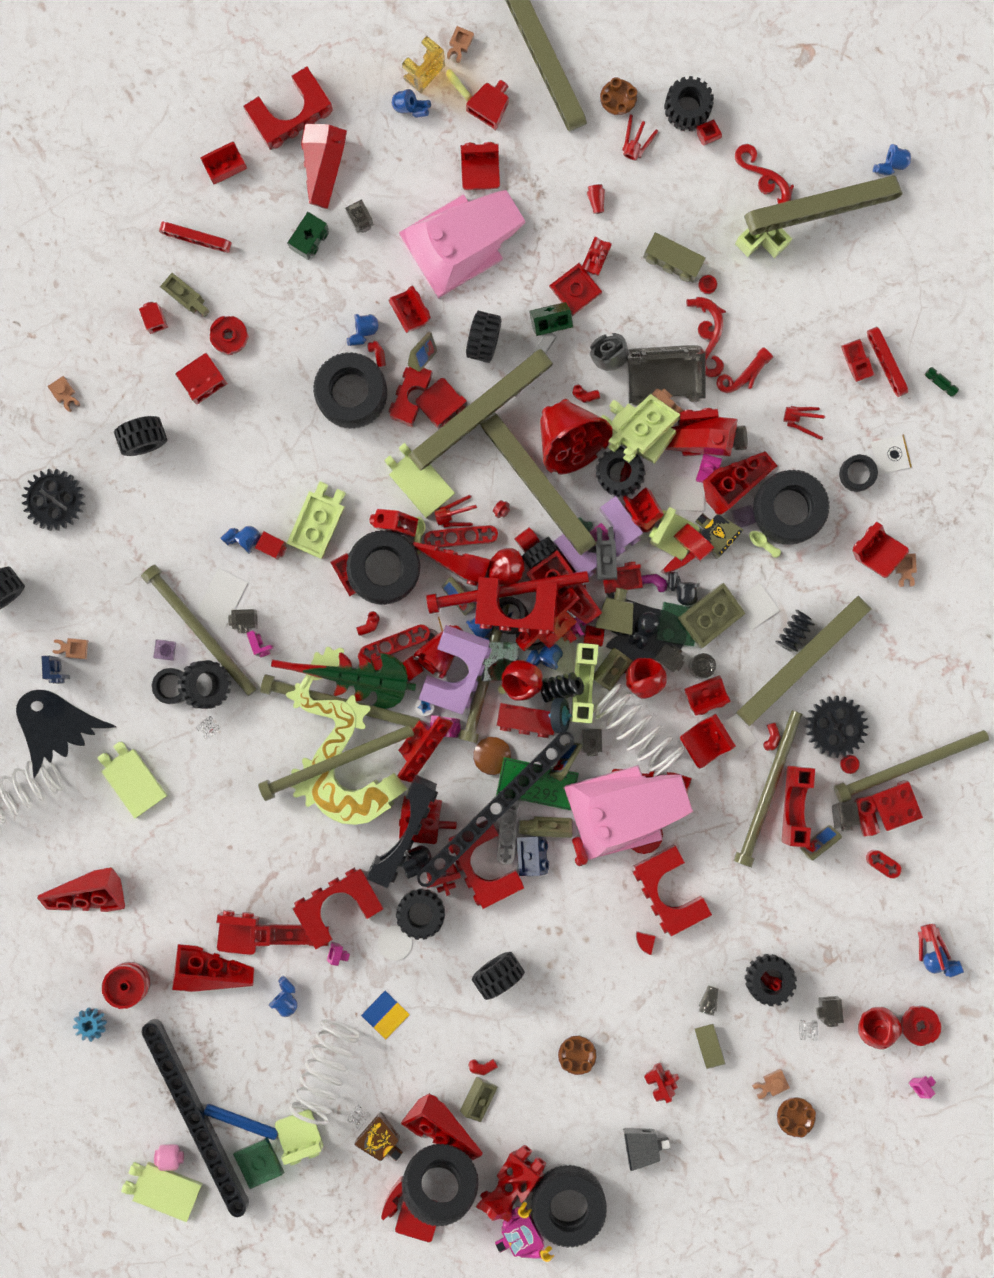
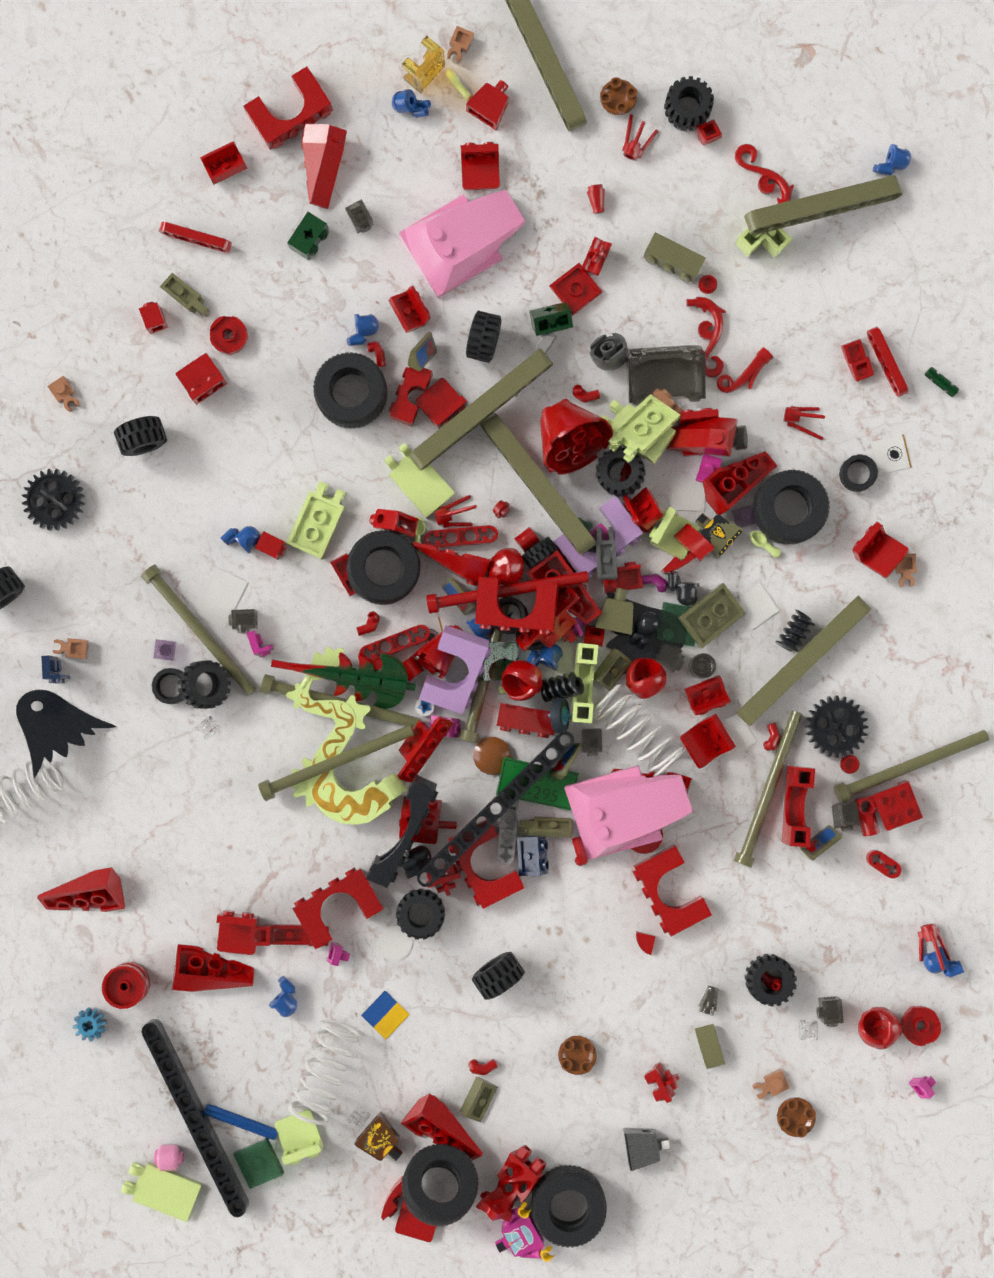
yellowish green tile [97,741,167,819] -> none

